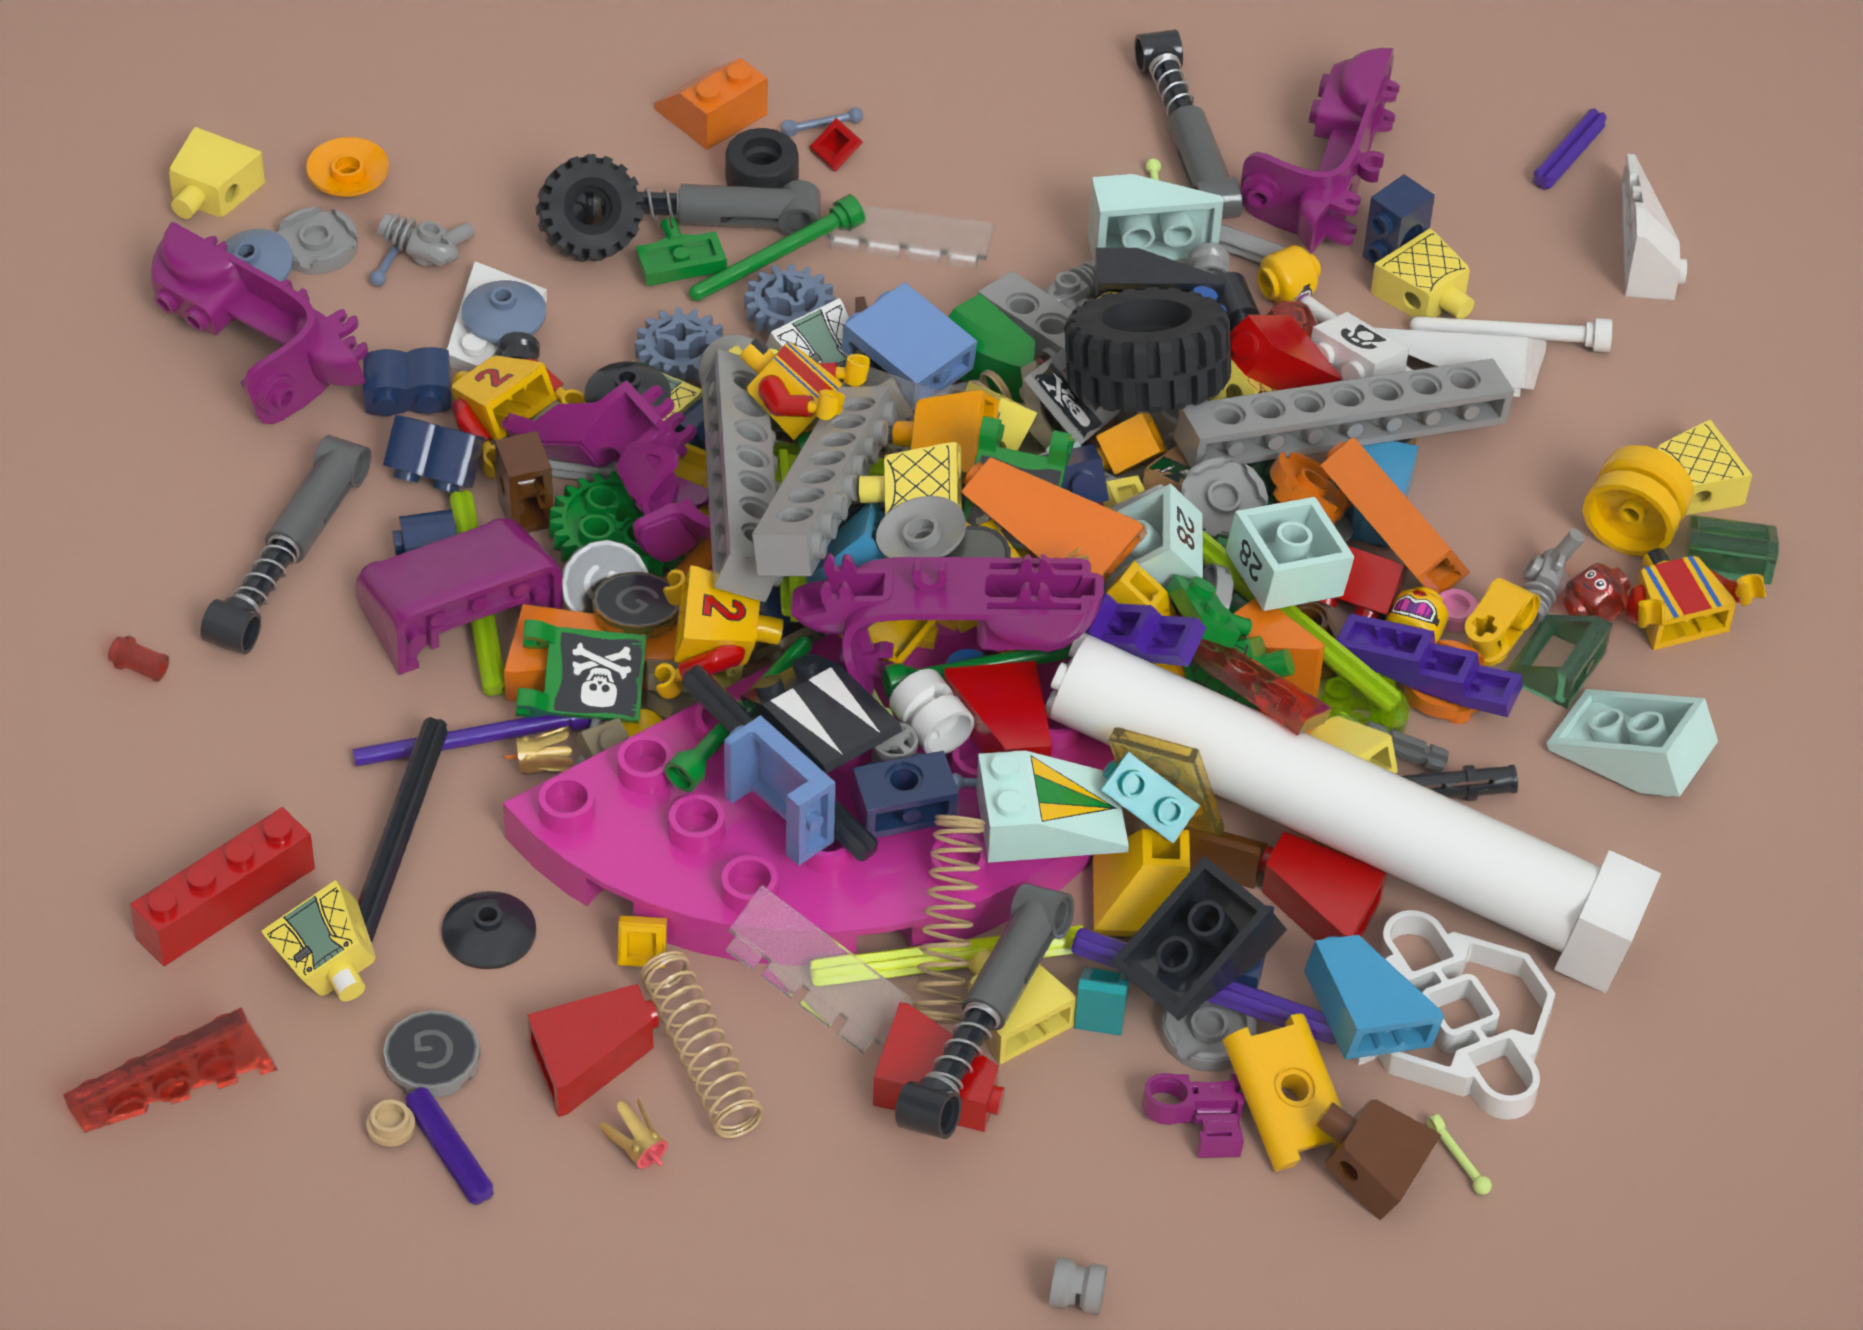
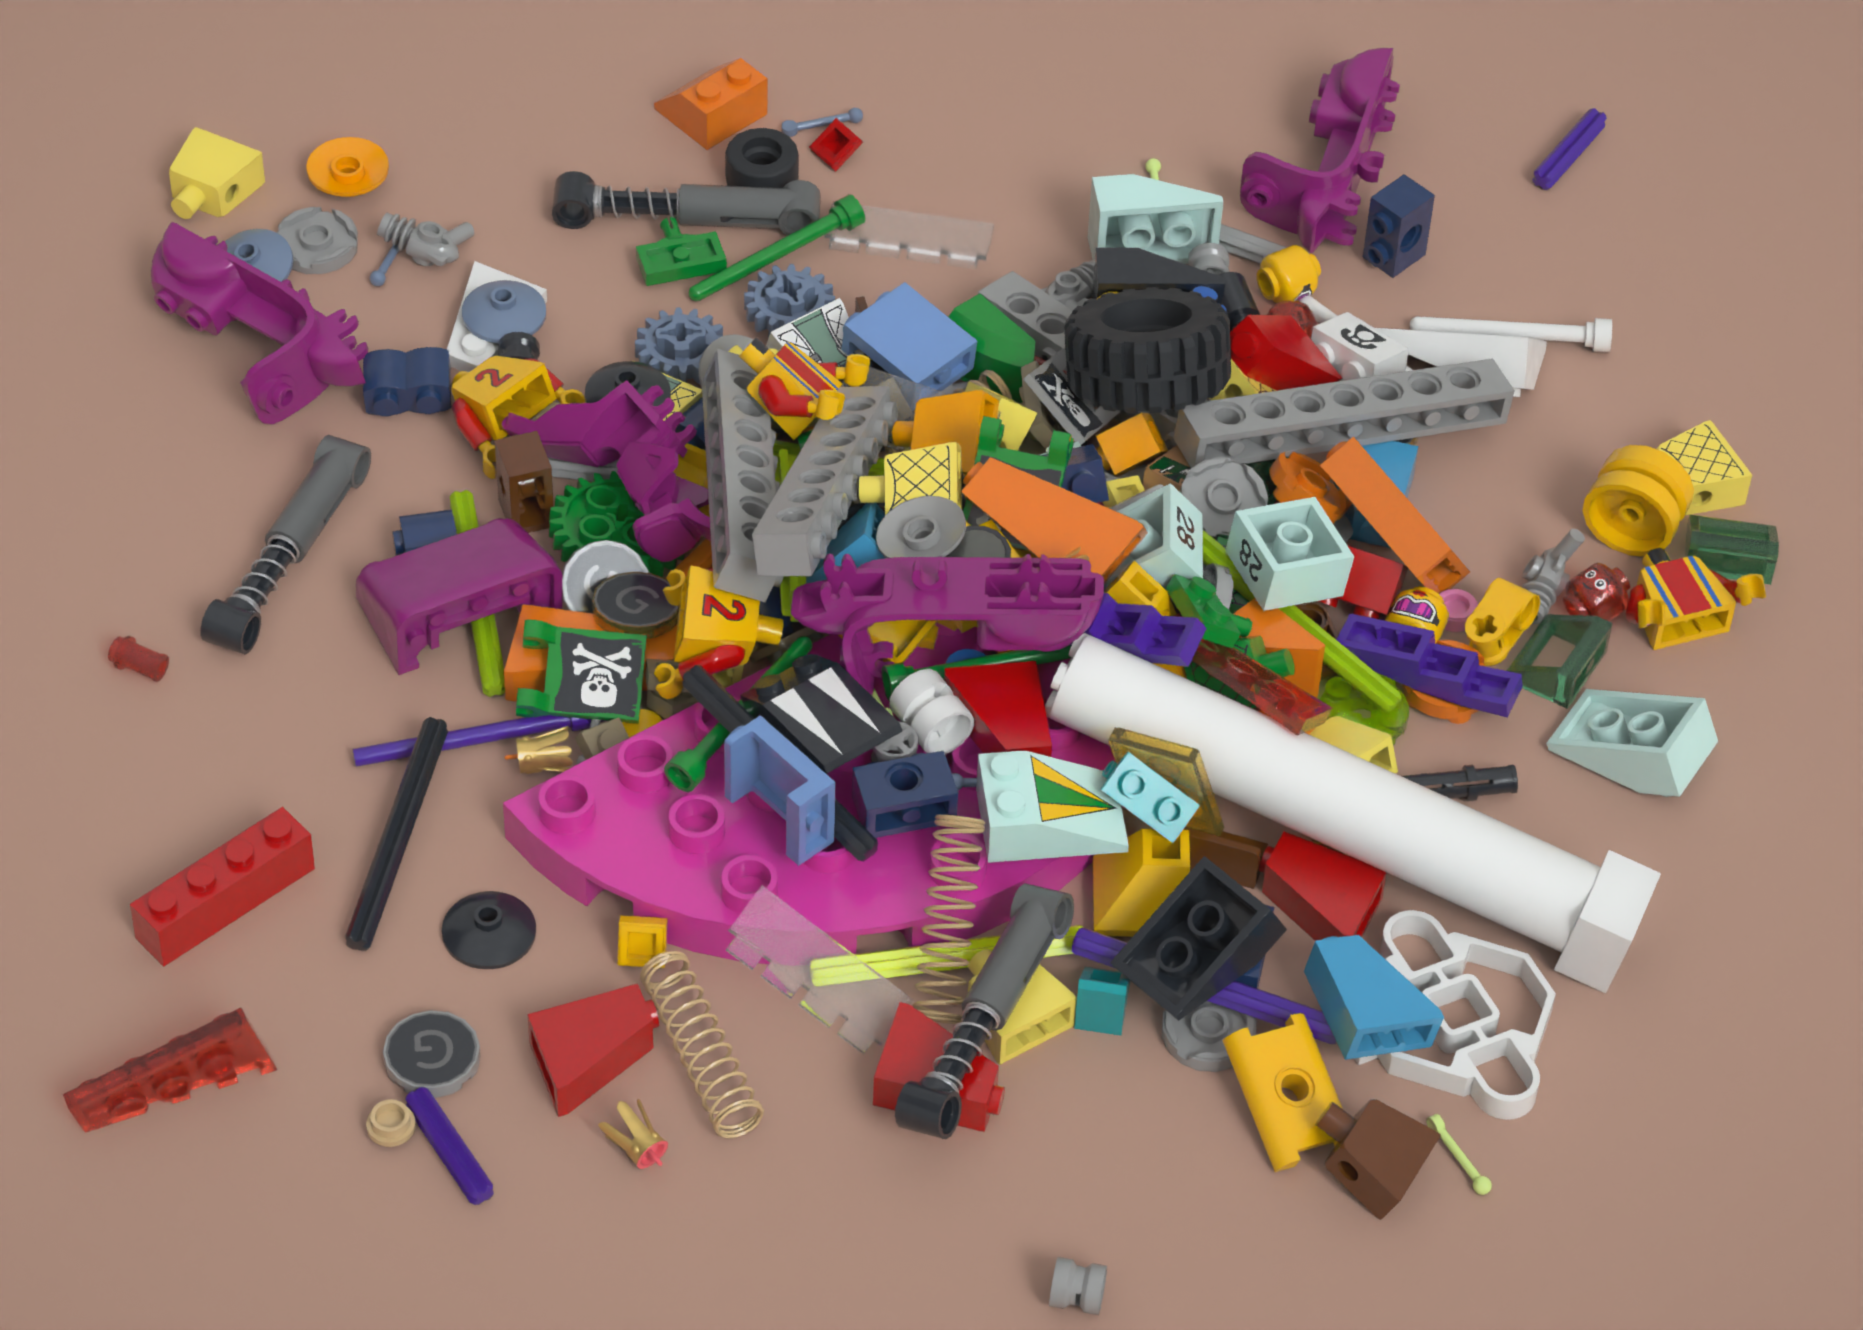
light yellow torso [261,880,376,1002] -> none
dark blue brick [383,415,485,492] -> none
black tyre [536,154,644,262] -> none
piece [1134,29,1242,219] -> none
magenta piece [1141,1073,1244,1158] -> none
dark grey axle [1365,721,1449,772] -> none
light yellow torso [1371,228,1475,319] -> none
white wedge [1621,154,1687,300] -> none

